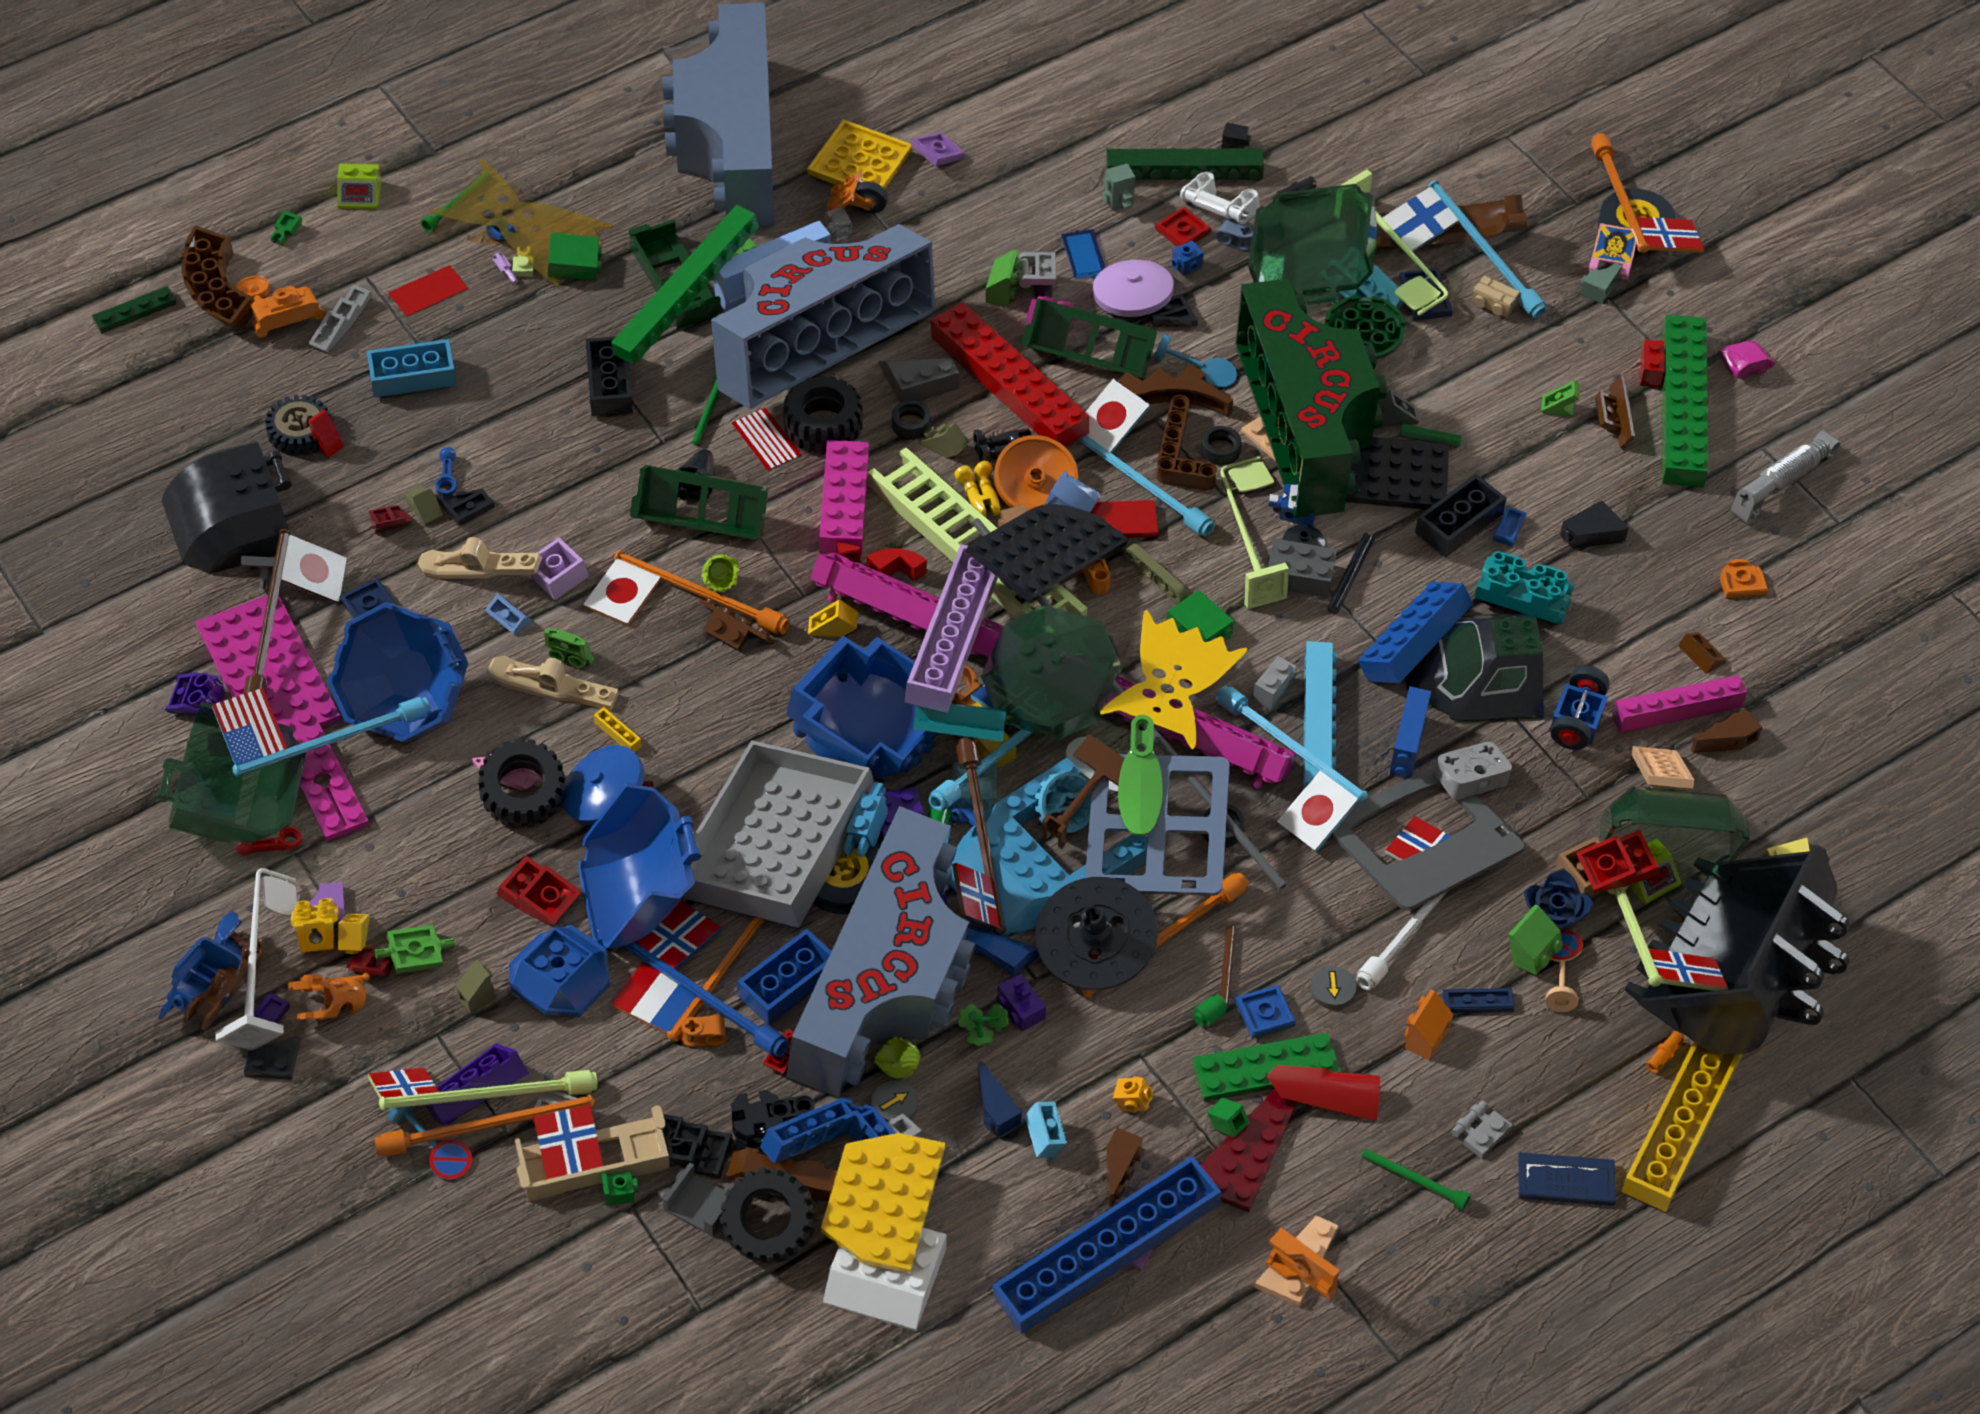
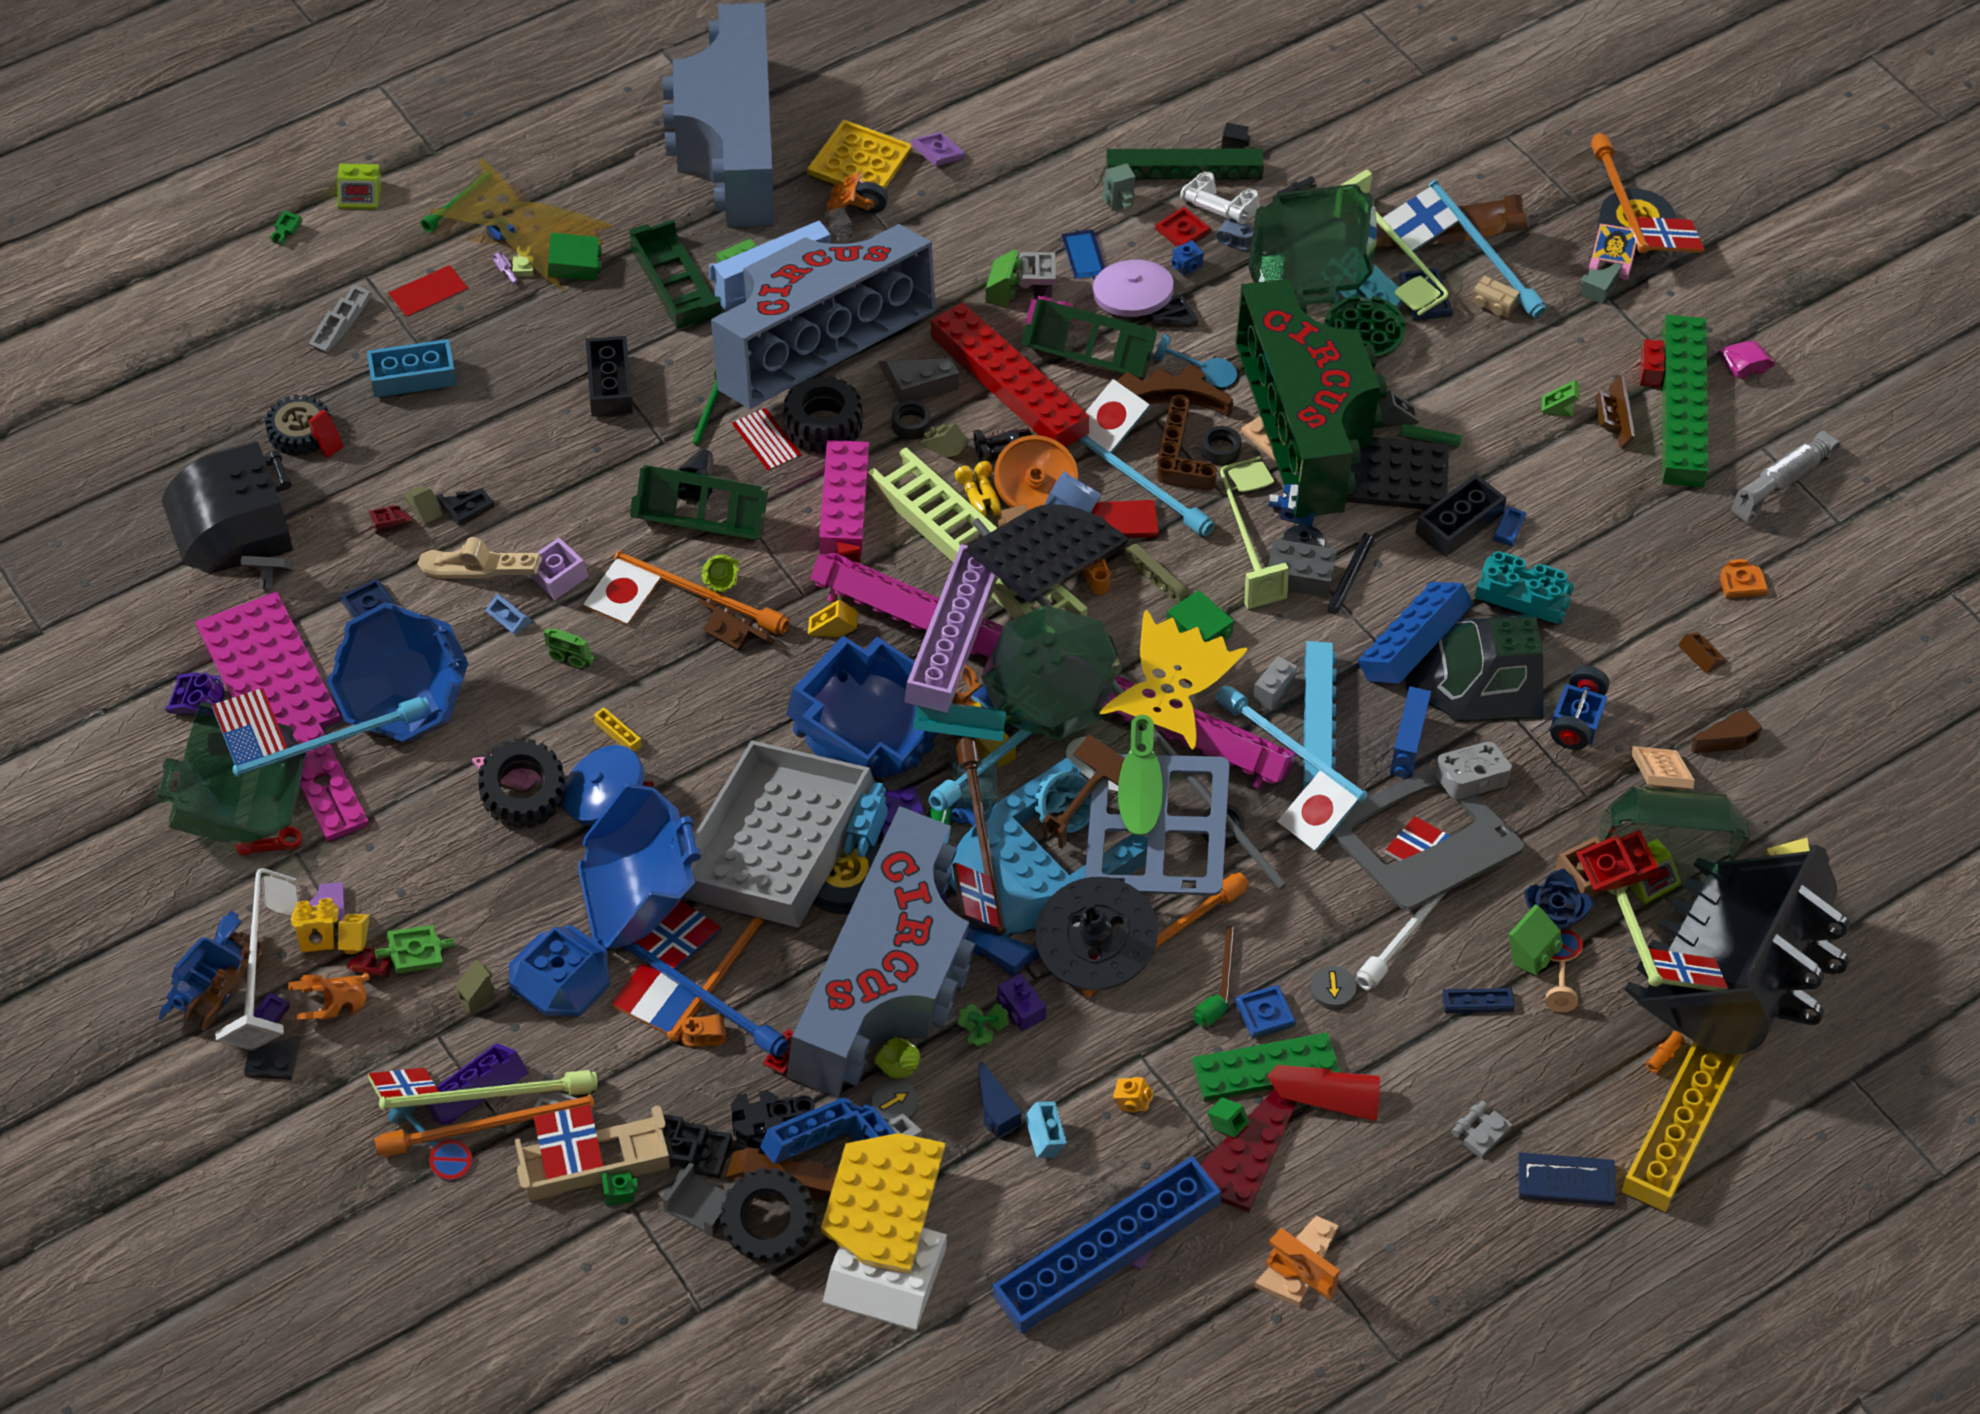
dark green plate [92,286,177,334] -> none
reddish brown brick [181,225,253,326] -> none
orange piece [235,276,327,338] -> none
flag [243,529,347,694] -> none
blue piece [435,447,457,497] -> none
tan piece [488,655,619,711] -> none
red slope [497,855,582,925] -> none
green brick [611,204,759,365] -> none
blue brick [737,929,832,1025] -> none
red brick [867,548,927,581] -> none
reddish brown slope [1106,1127,1145,1206] -> none
green piece [1362,1149,1471,1211] -> none
orange slope [1404,989,1453,1060] -> none
black slope [1560,500,1629,549] -> none
dark pink brick [1612,675,1747,733] -> none

